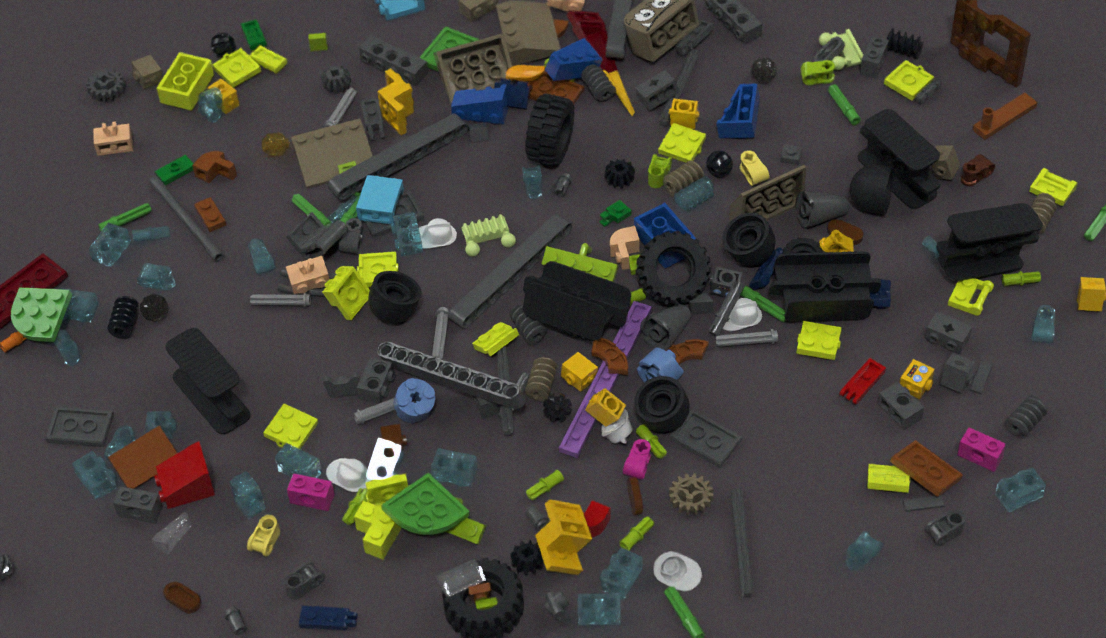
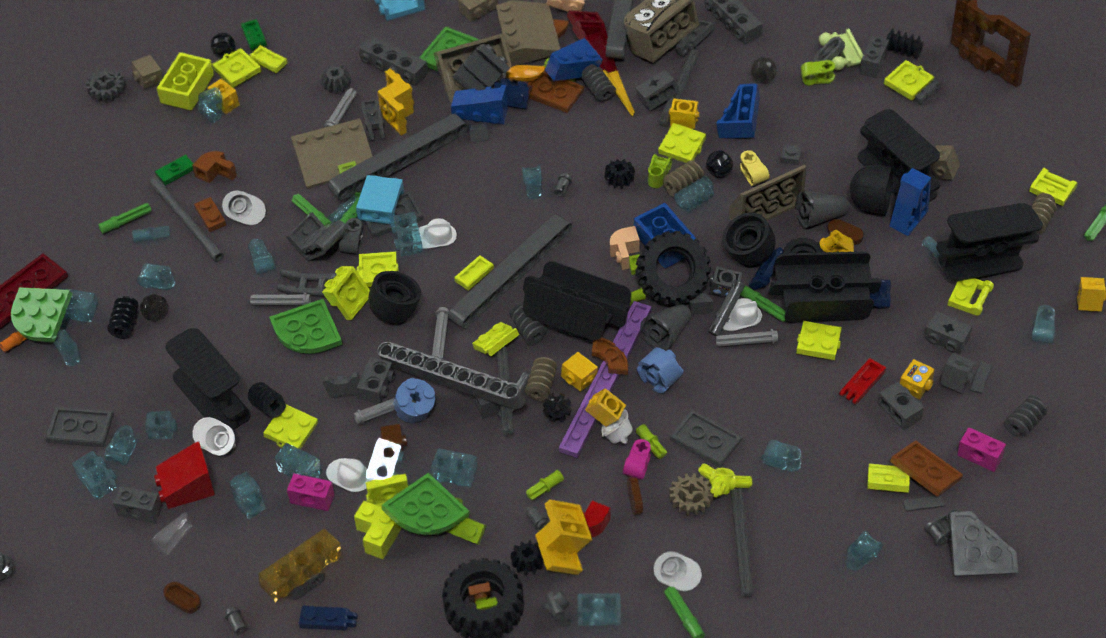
clear light blue brick [89,223,130,267] -> none
light nougat brick [93,122,133,156] -> none
dark orange tile [108,426,177,489] -> none
light yellow piece [247,515,280,557] -> none
clear yellow head [262,132,289,156] -> none
light nougat brick [286,256,329,295] -> none
lime tile [308,33,328,51] -> none
lime axle [342,488,367,525] -> none
clear slope [436,560,485,597] -> none
yellowish green gear [461,214,516,257] -> none
black tyre [525,94,575,166] -> none
lime plate [541,243,619,282] -> none
green plate [599,200,632,227] -> none
clear light blue brick [599,547,643,600] -> none
lime axle [619,517,654,552] -> none
black piece [634,376,690,432] -> none
dark orange tile [665,339,709,365] -> none
bright green axle [828,84,861,125] -> none
copper piece [961,154,996,186] -> none
dark orange piece [972,92,1038,140] -> none
clear light blue brick [995,467,1046,512] -> none
lime axle [1002,271,1041,286] -> none
none -> white piece [193,417,236,456]
none -> white piece [222,190,266,225]
none -> black piece [248,382,286,418]
none -> clear yellow brick [258,528,341,602]
none -> bright green plate [269,299,343,354]
none -> dark grey piece [452,44,510,91]
none -> neon yellow plate [454,255,494,291]
none -> neon yellow bush [698,464,752,497]
none -> clear light blue piece [761,440,802,472]
none -> blue wedge [889,168,931,236]
none -> dark grey plate [949,511,1018,576]

